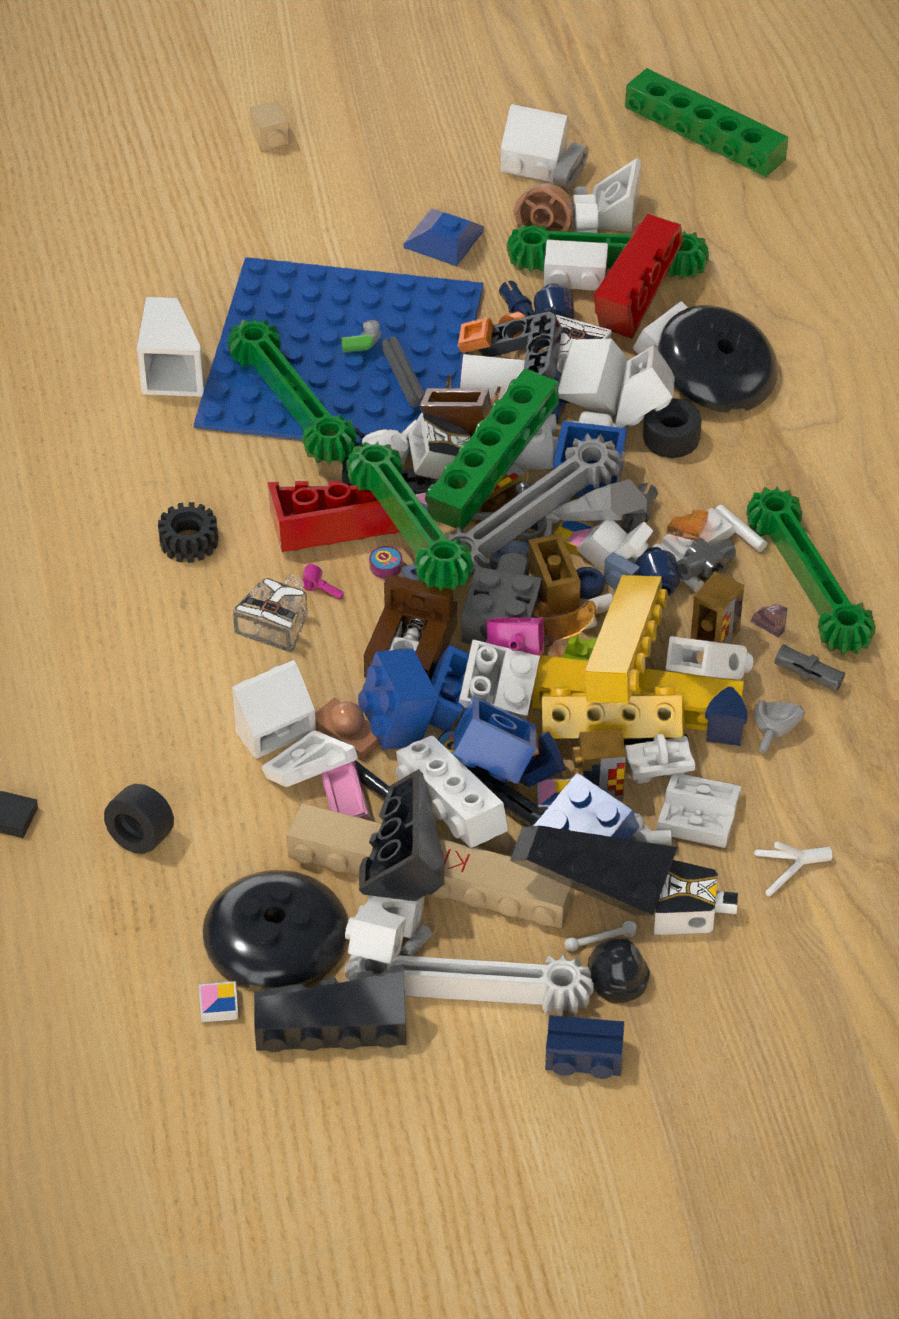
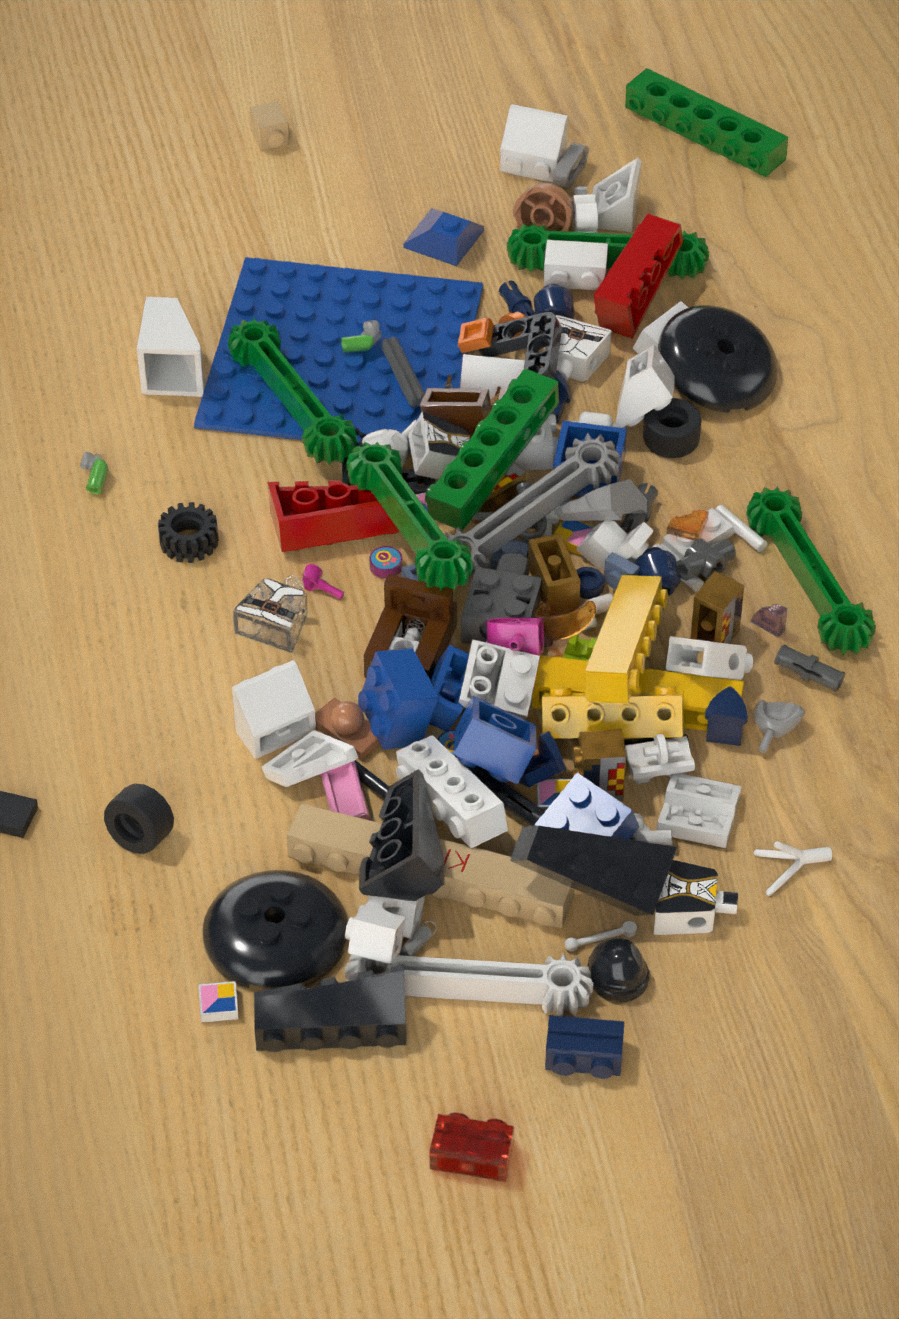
white slope [558,339,629,419] -> none
none -> bright green arm [80,452,108,494]
none -> clear red brick [429,1112,515,1182]

